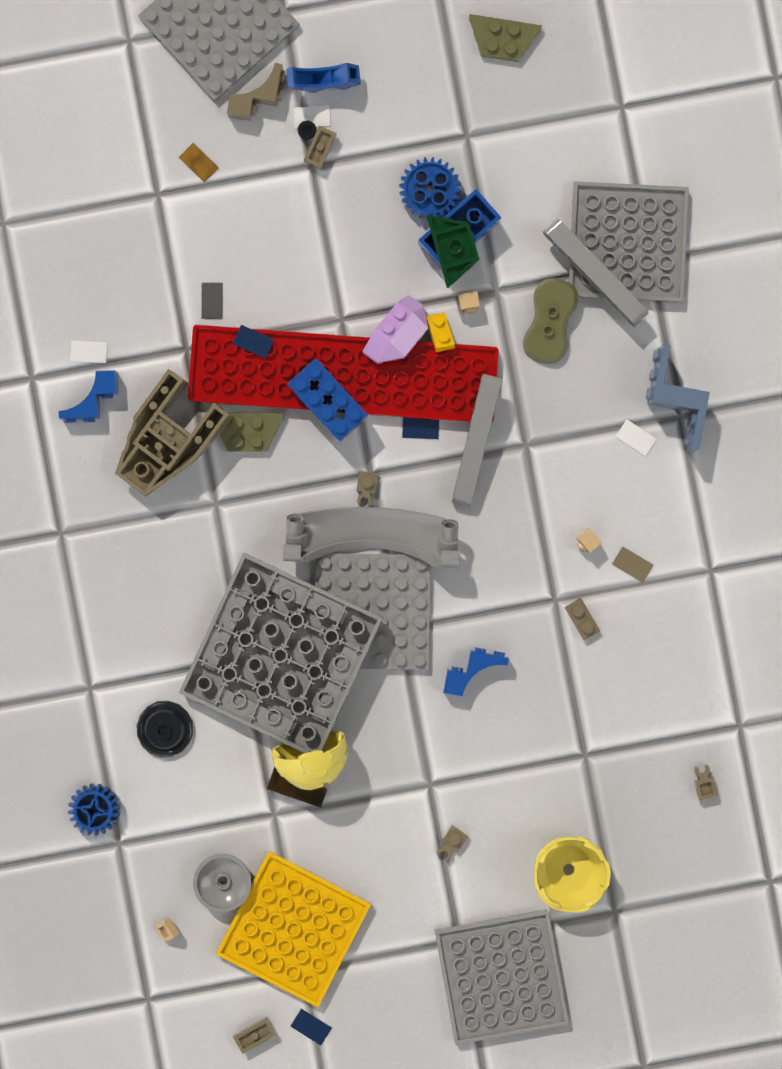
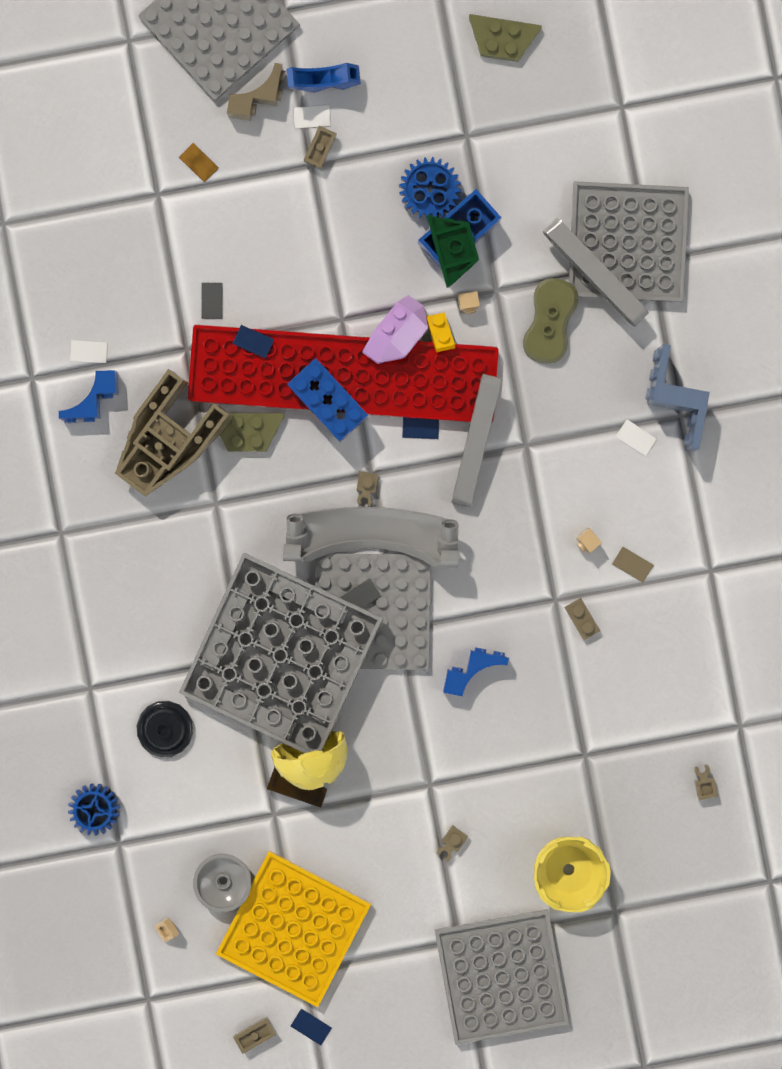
black plate [298,120,317,140] -> none
none -> dark grey sticker [340,578,381,608]

